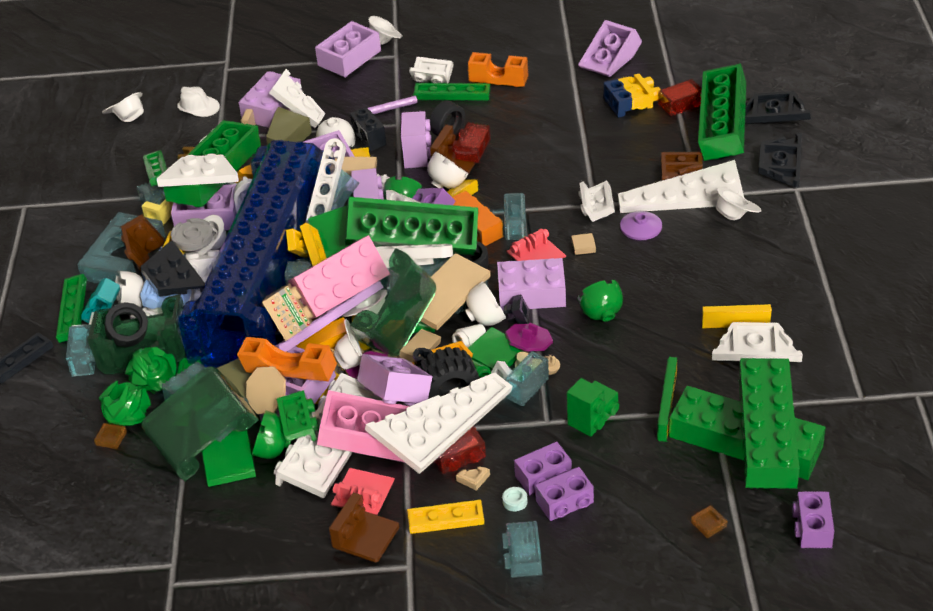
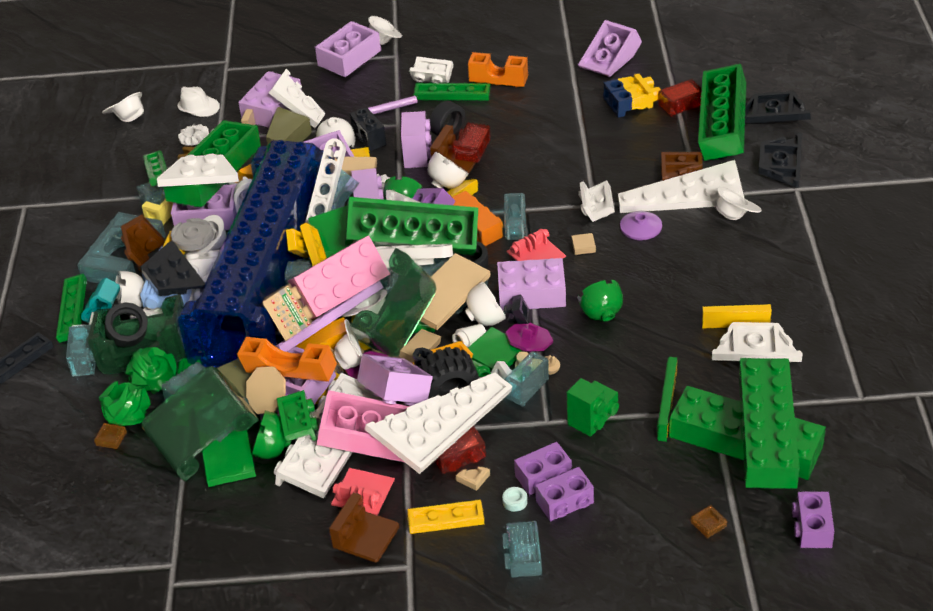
none -> white gear [178,124,209,146]

